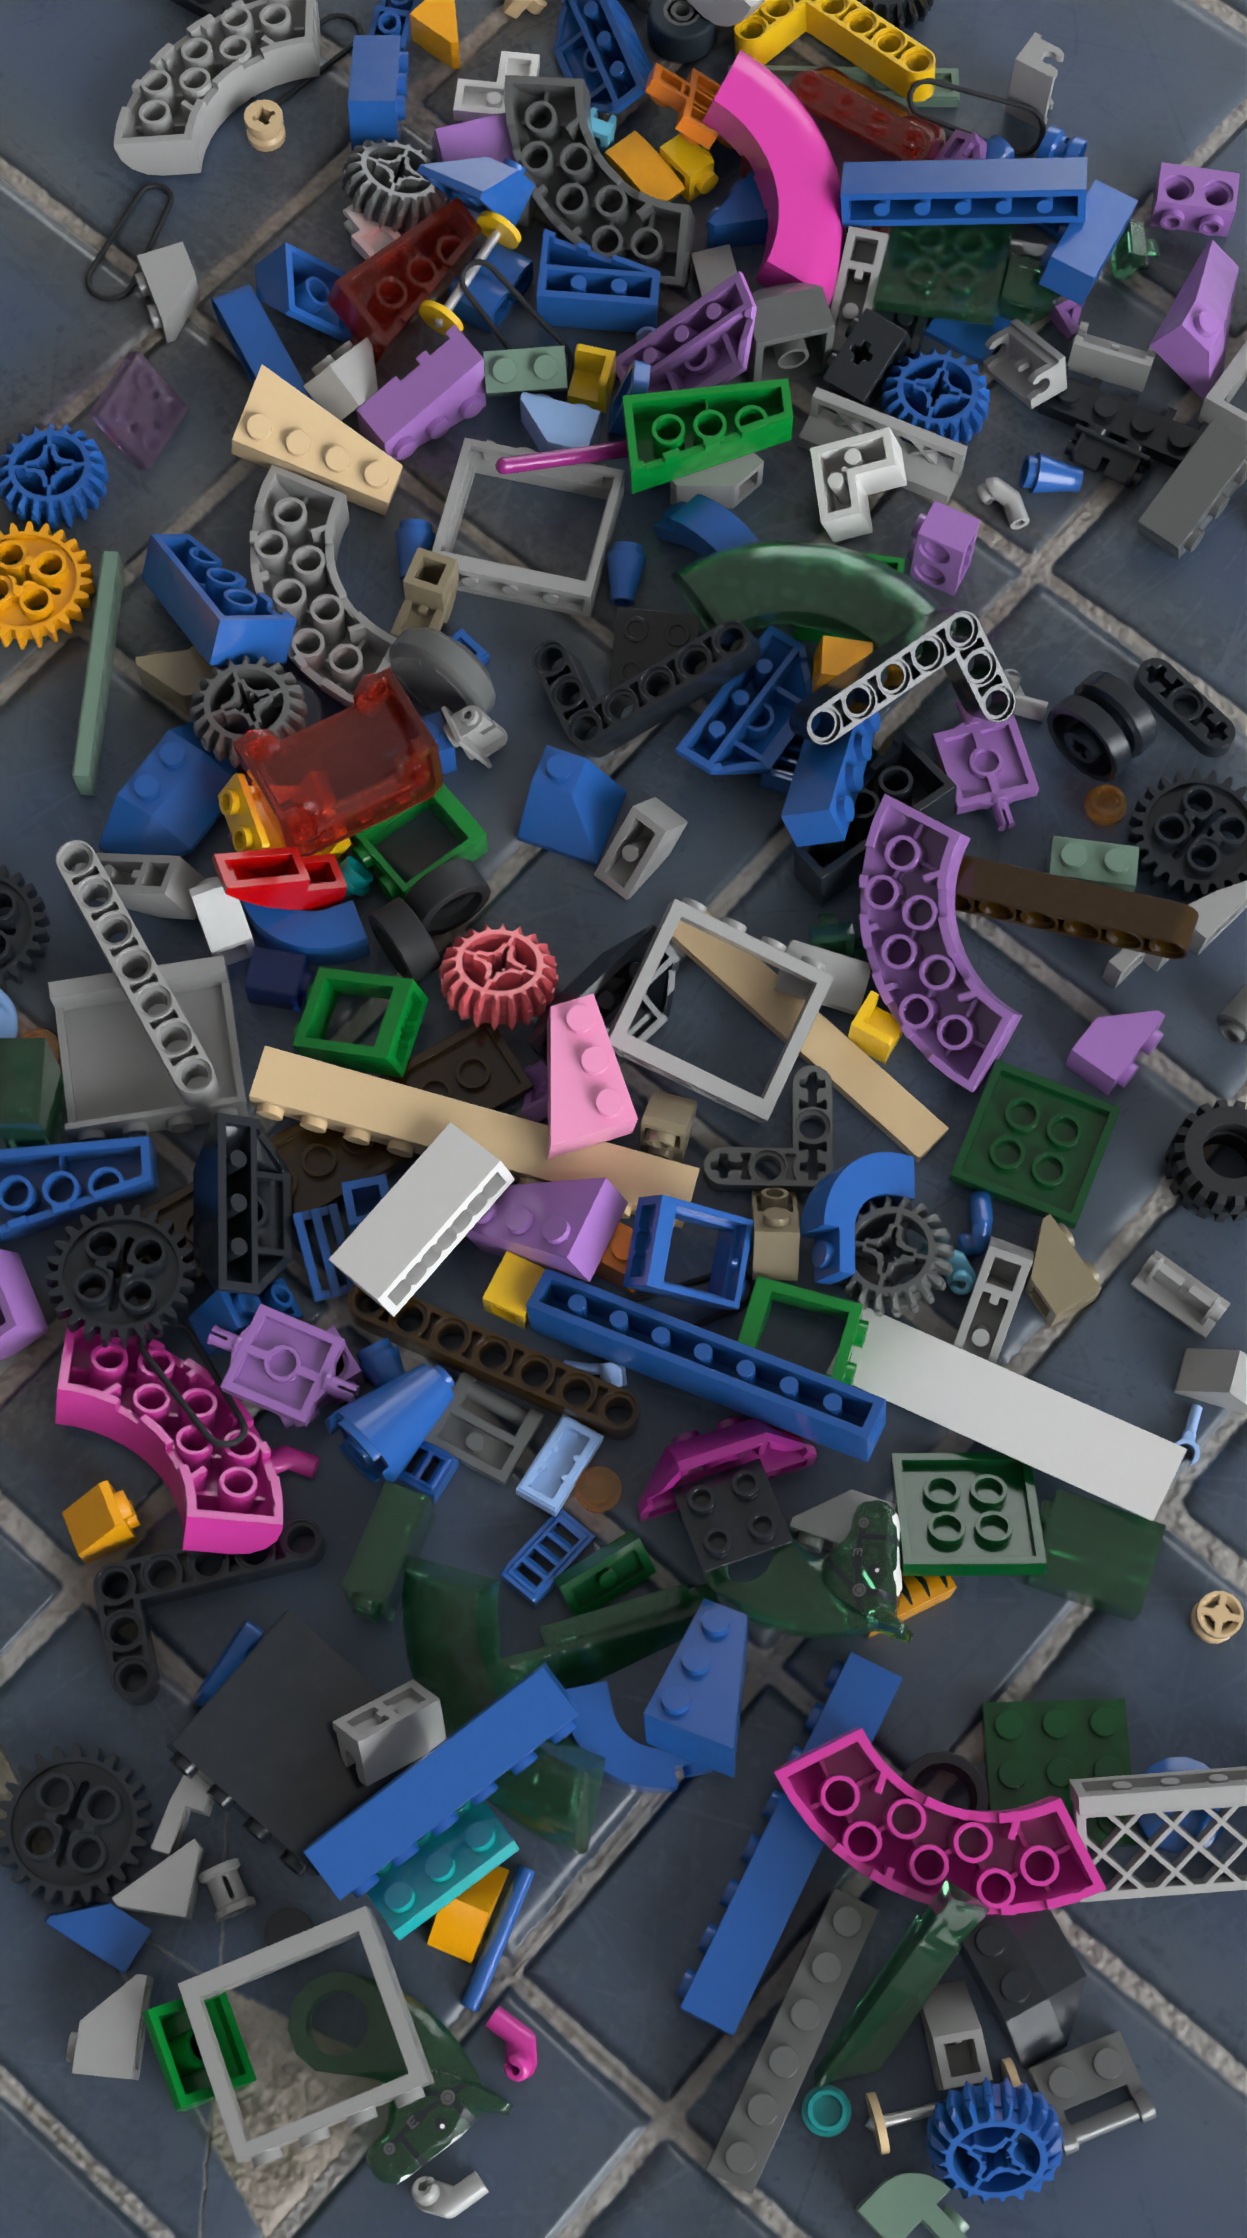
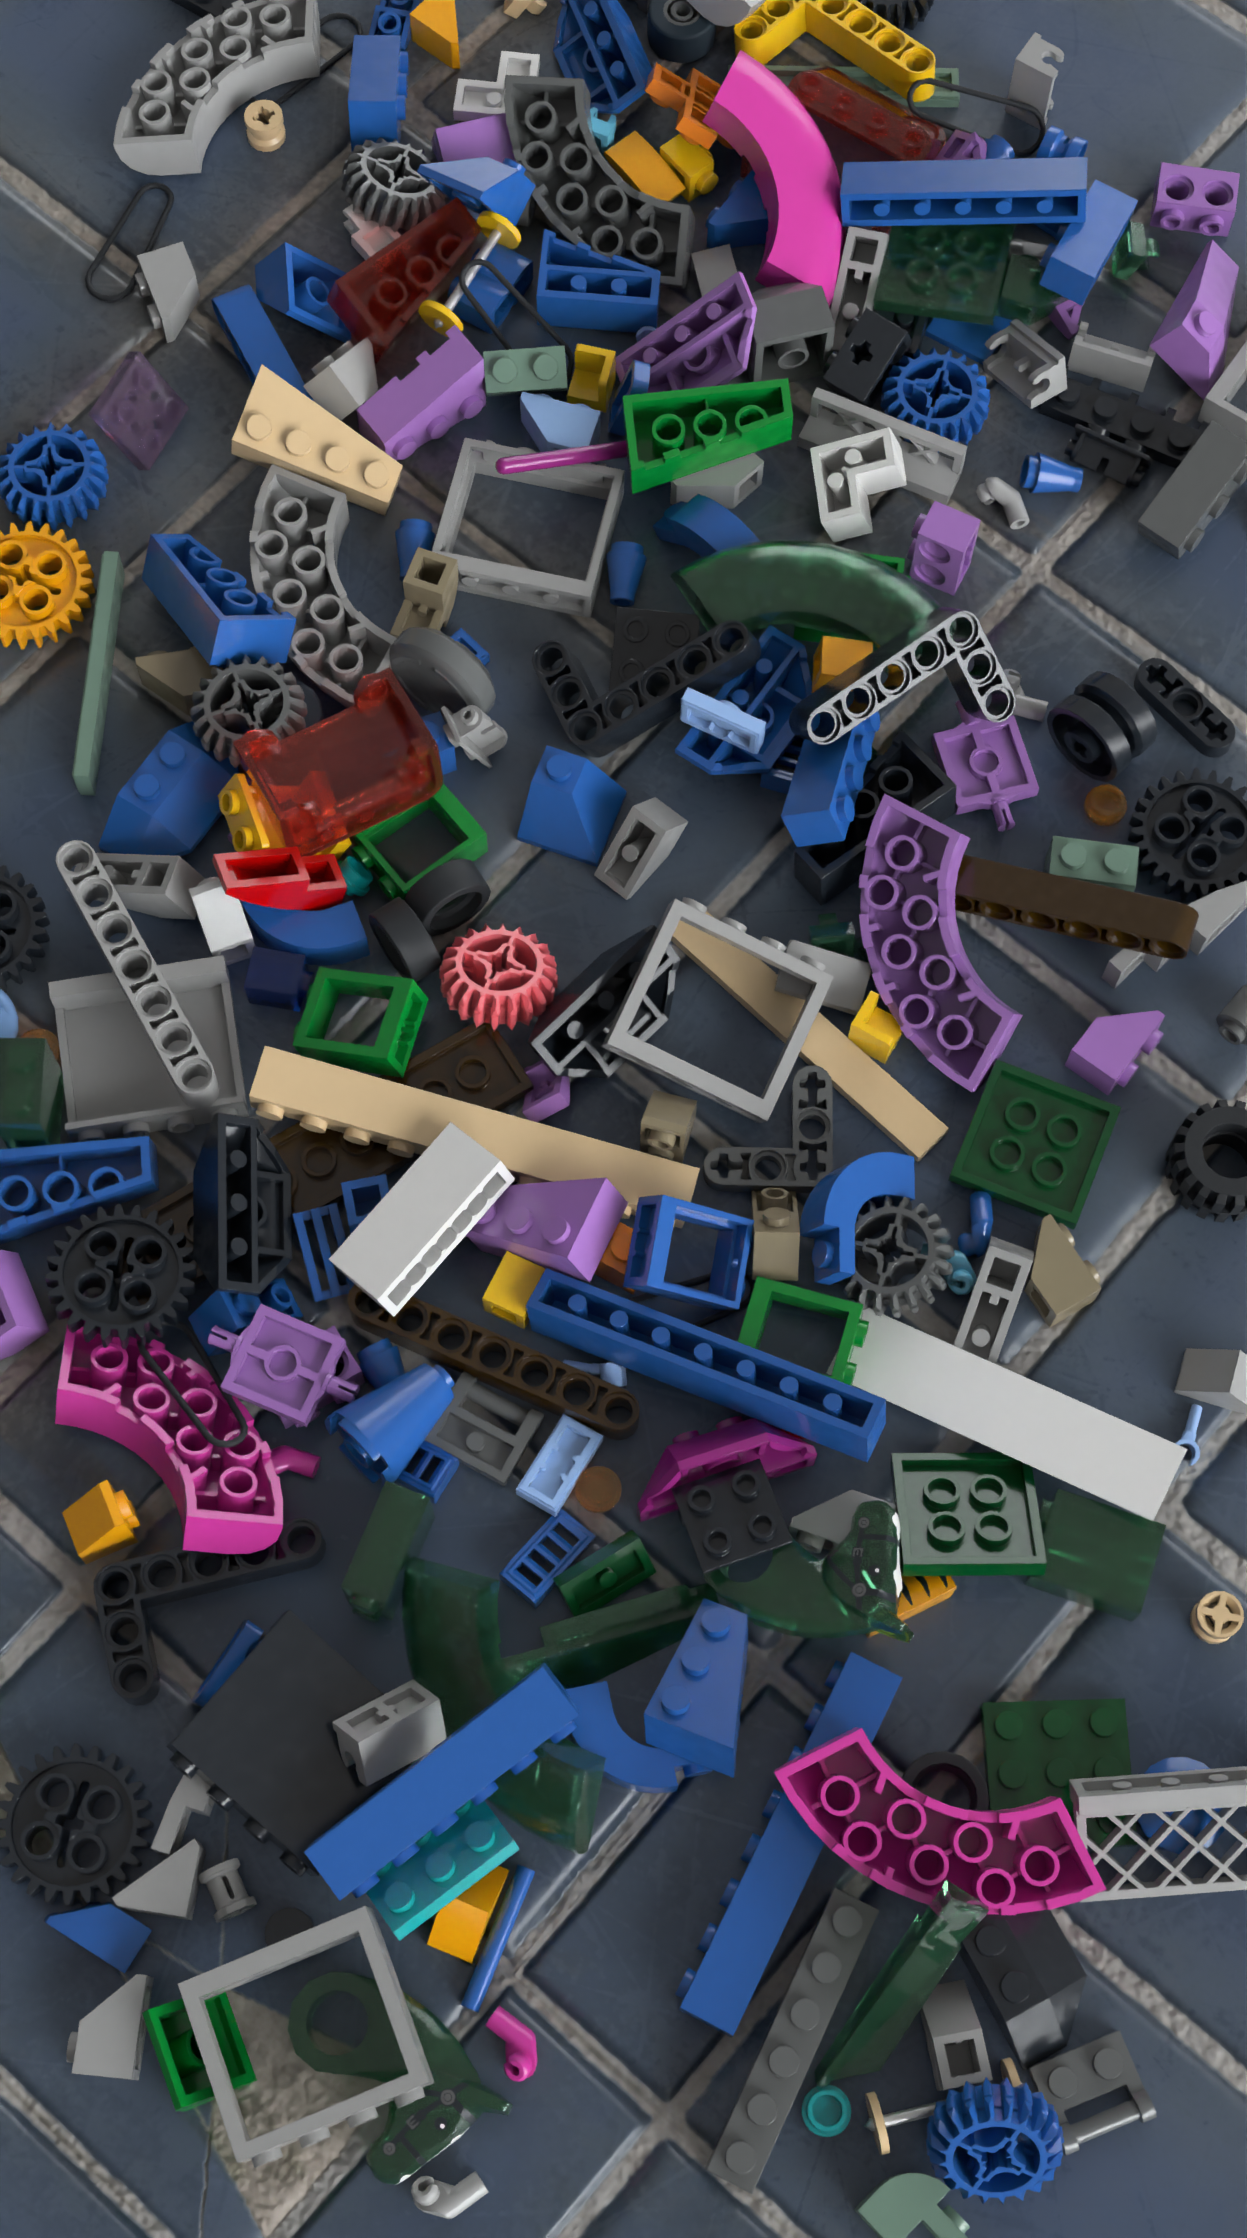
bright pink wedge [547,993,638,1160] -> none
light grey hinge [1130,1250,1231,1339] -> none
none -> light blue plate [680,687,766,754]

